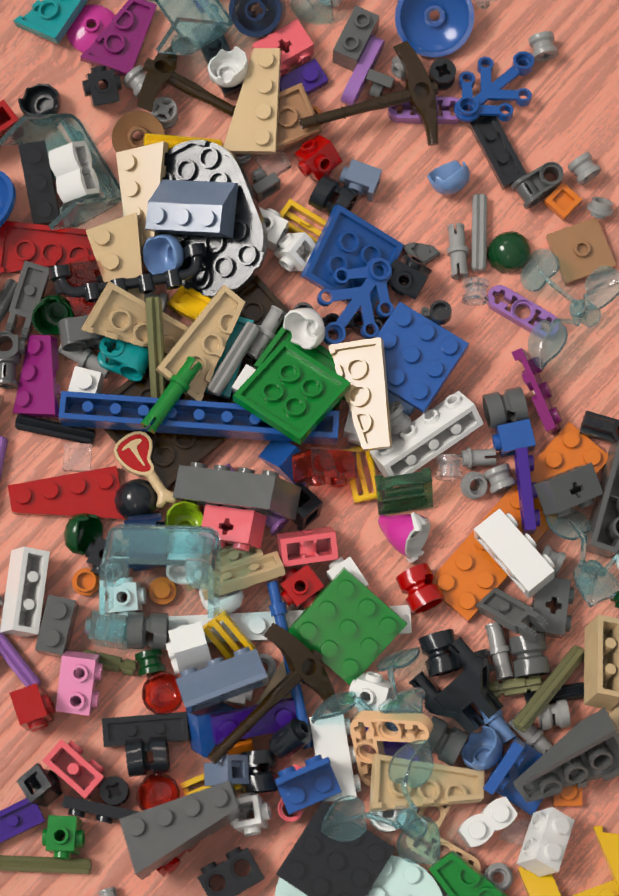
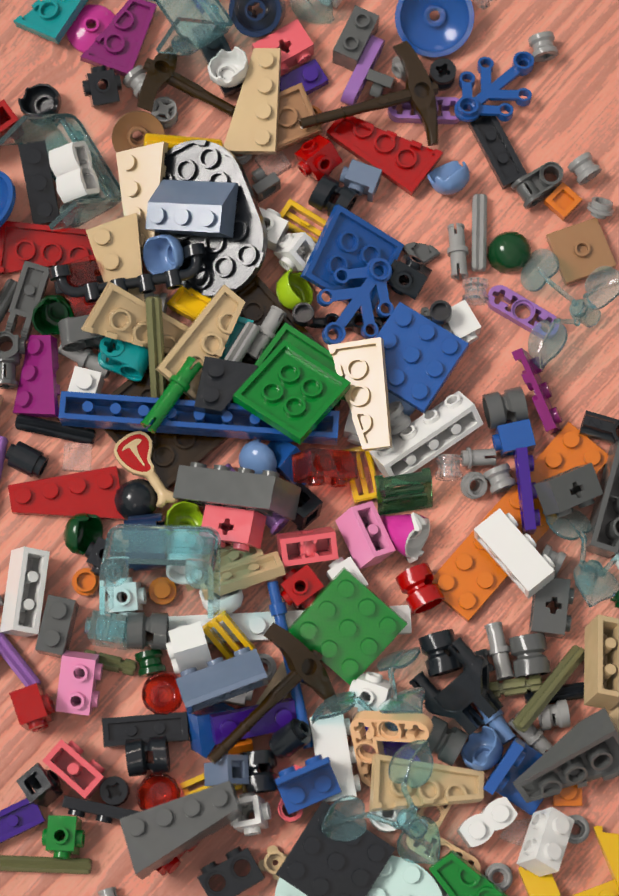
white hair [283,308,325,350] -> none
dark grey hinge [476,587,551,643] -> none
none -> black brick [5,441,49,478]
none -> black wing [194,356,258,416]
none -> medium blue hair [239,439,277,474]
none -> tan plate [258,845,288,880]
none -> lime hair [276,269,313,310]
none -> red wing [326,116,444,196]
none -> bright pink brick [335,501,396,570]
none -> white brick [443,300,481,344]
none -> light grey plate [568,815,590,844]

